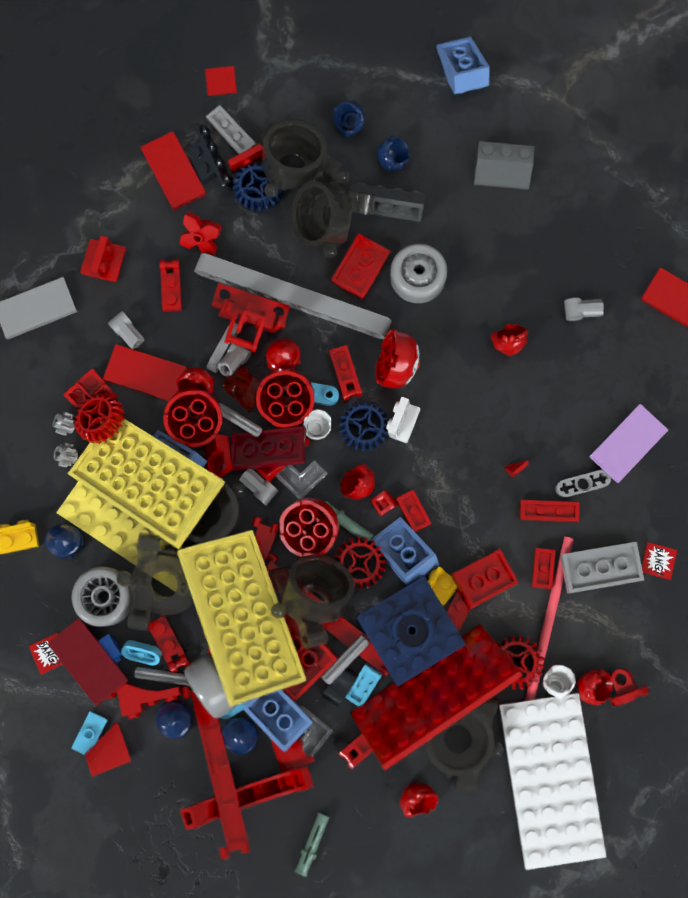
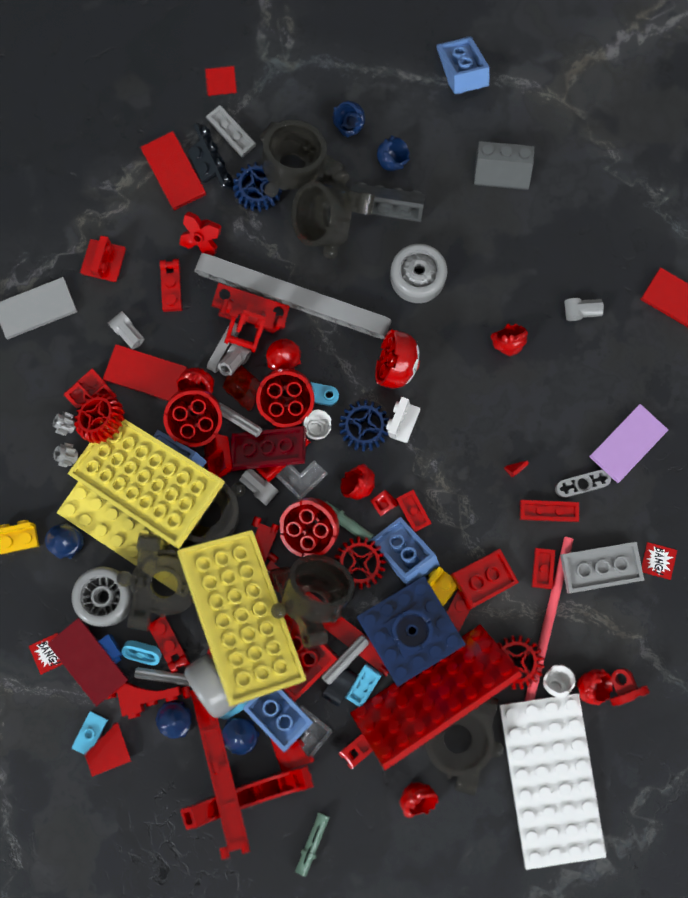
red plate [228,144,264,174] -> none
red plate [329,345,363,401] -> none
red plate [331,233,391,300] -> none

